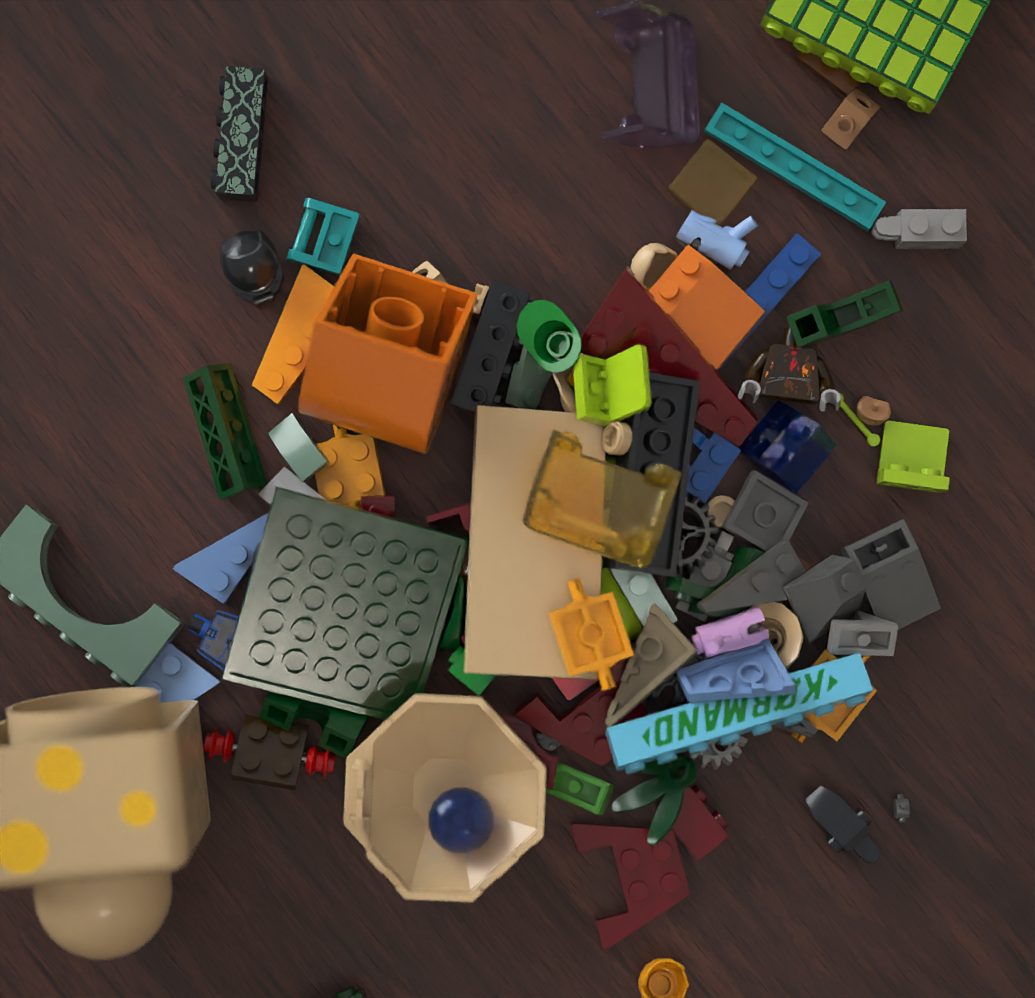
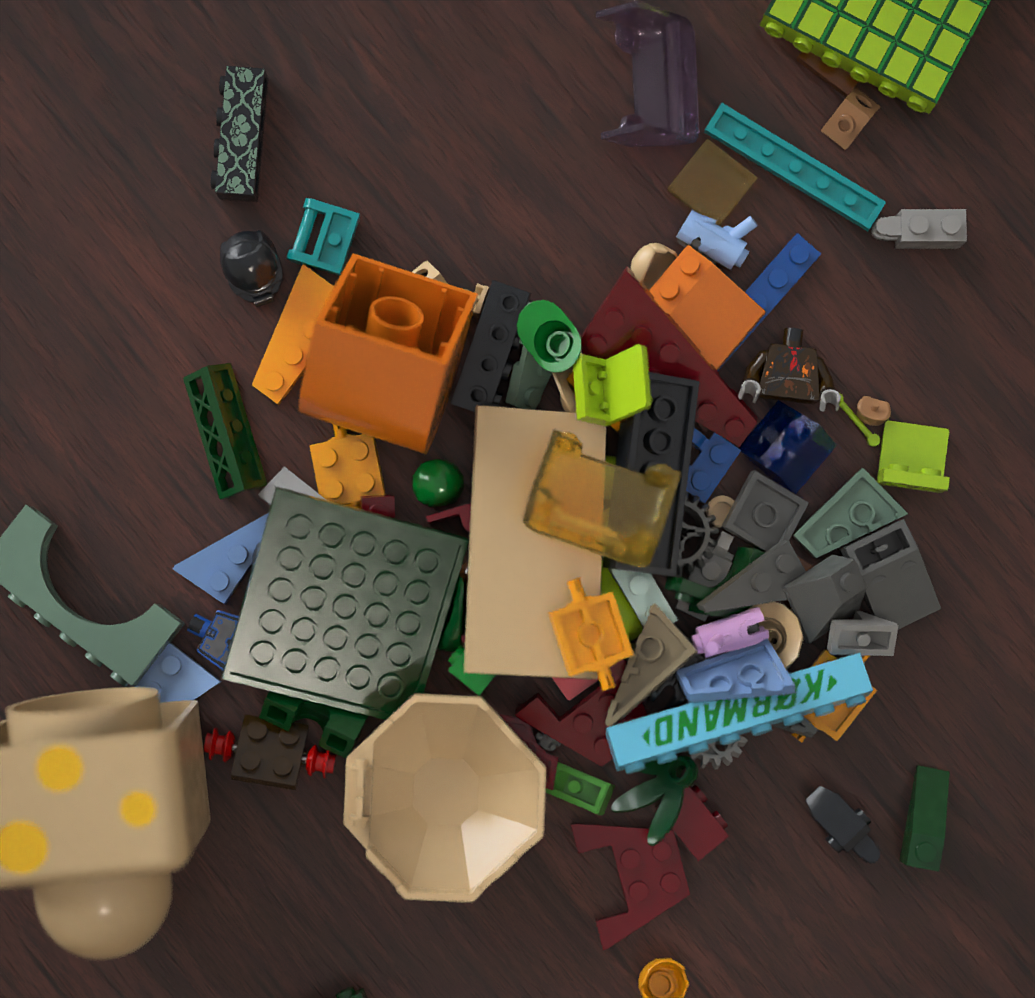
sand green slope [268,413,330,482] -> none
clear blue cylinder [428,787,494,853] -> none
tan tile [602,421,632,456] -> none
dark green arch [787,280,903,347] -> none
dark grey piece [893,794,910,823] -> none
none -> green hair [412,459,464,508]
none -> sand green wing [792,467,908,559]
none -> dark green slope [899,765,950,872]

